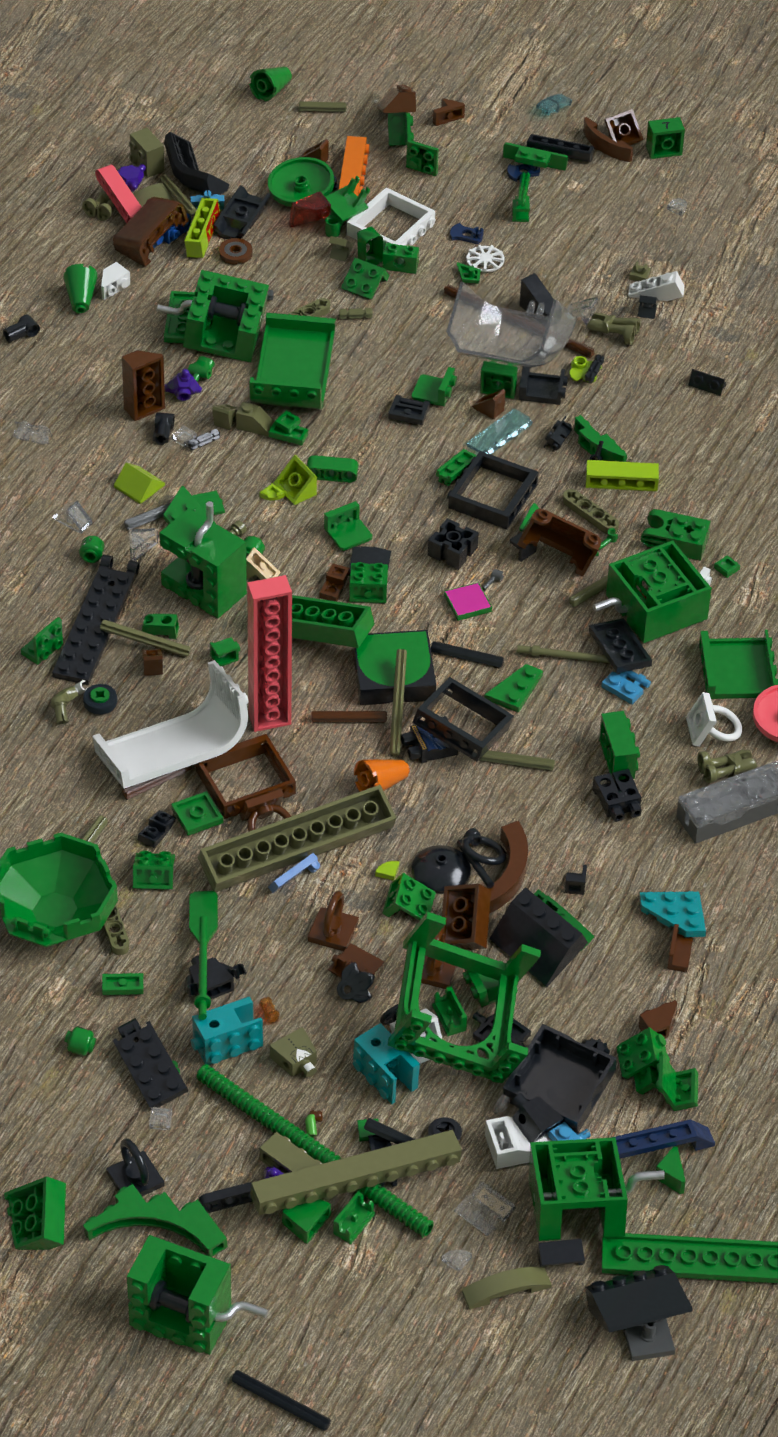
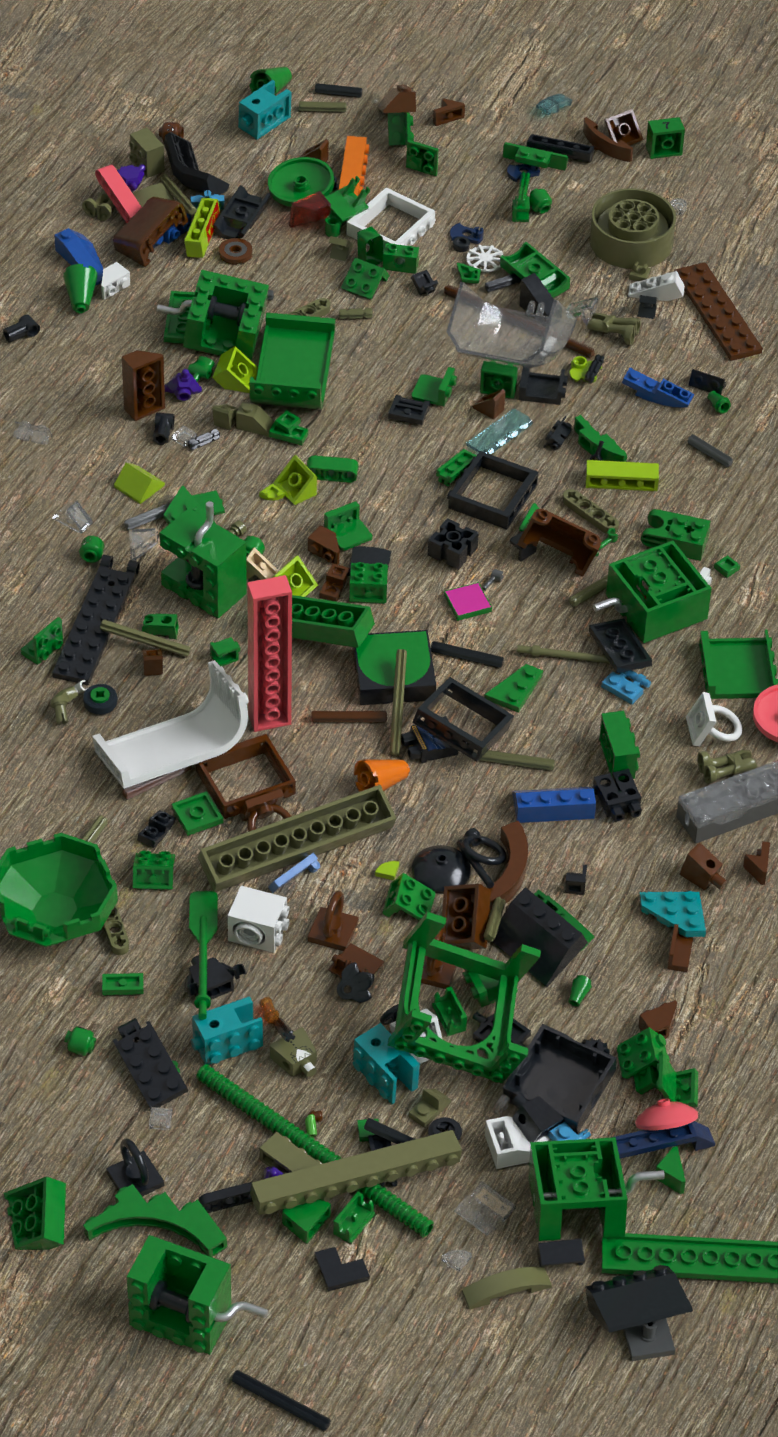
none -> blue wedge [54,228,103,286]
none -> reddish brown head [159,122,184,142]
none -> lime slope [212,346,258,393]
none -> white brick [228,886,290,953]
none -> teal torso [238,80,292,140]
none -> lime slope [273,555,318,597]
none -> black axle [273,1018,295,1042]
none -> reddish brown slope [308,525,340,565]
none -> black axle [315,83,363,97]
none -> black tile [315,1247,370,1291]
none -> olive slope [409,1089,452,1128]
none -> black bracket [411,270,438,295]
none -> black tile [453,237,470,252]
none -> olive axle [484,897,506,942]
none -> black axle [485,273,521,292]
none -> green piece [500,242,570,298]
none -> blue slope [512,787,596,823]
none -> green head [529,188,552,214]
none -> green cone [568,975,592,1007]
none -> olive wheel [589,188,676,269]
none -> blue slope [622,368,694,407]
none -> coral dish [635,1099,698,1130]
none -> reddish brown plate [674,262,763,361]
none -> reddish brown torso [679,842,727,890]
none -> dark grey axle [688,434,733,467]
none -> green cone [707,391,731,414]
none -> reddish brown slope [743,841,770,885]

